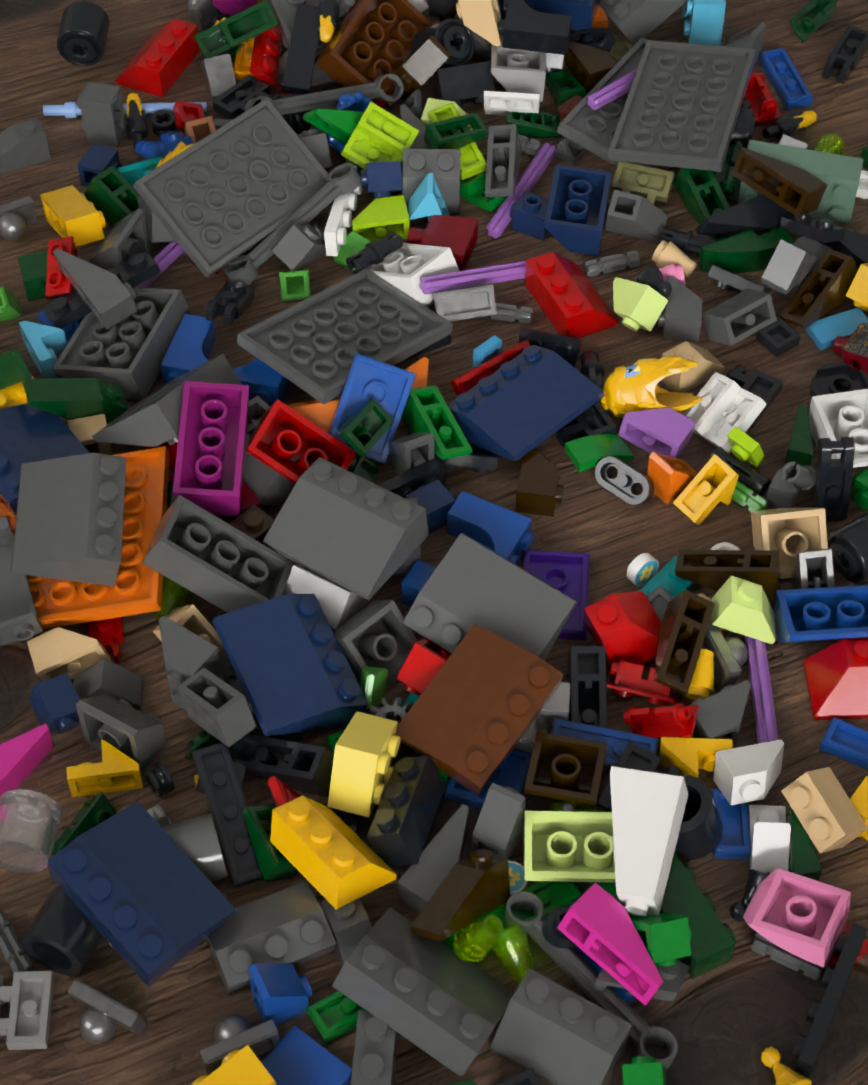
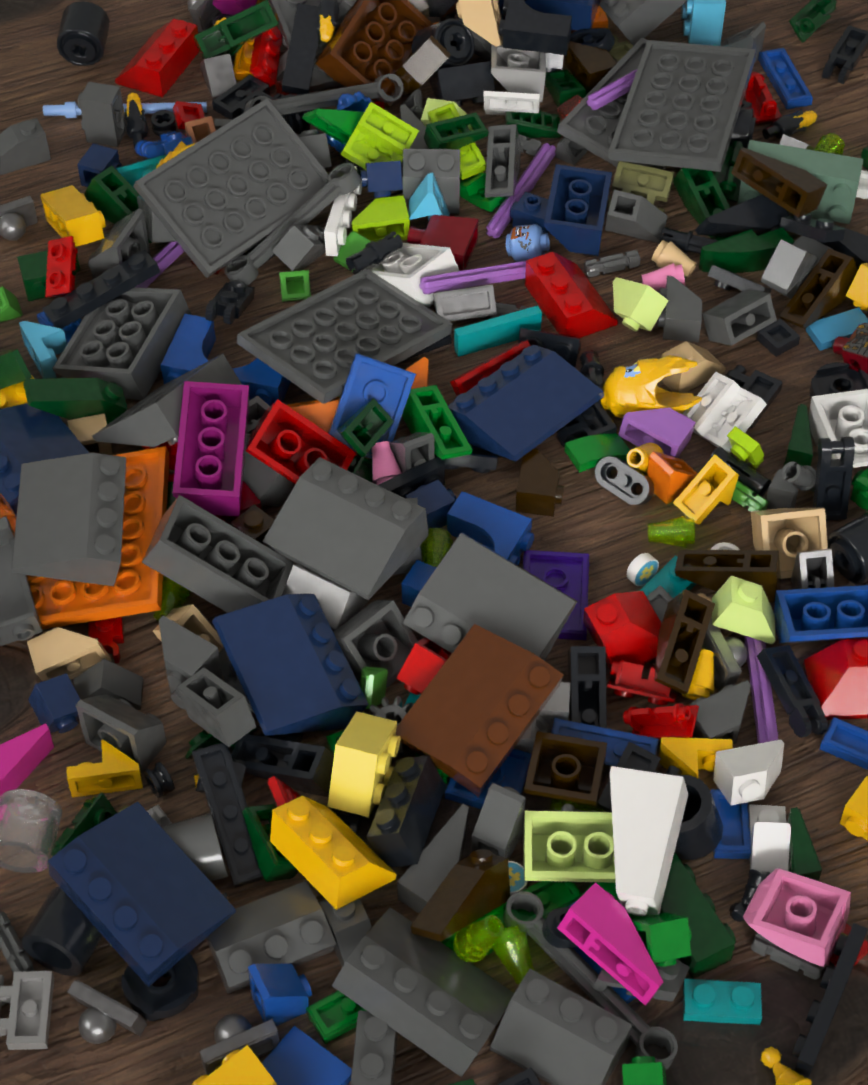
dark grey slope [53,249,137,330] -> none
dark azure tile [473,335,502,368] -> none
black piece [637,266,672,297] -> none
tan brick [782,767,868,854] -> none
none -> black plate [121,953,199,1021]
none -> bright pink cone [371,441,402,485]
none -> clear neon green cone [421,528,453,568]
none -> teal tile [454,306,542,357]
none -> medium blue head [506,224,550,262]
none -> yellow cone [627,442,664,474]
none -> clear neon green cone [648,515,695,548]
none -> teal plate [683,979,762,1025]
none -> black hinge [757,645,829,738]

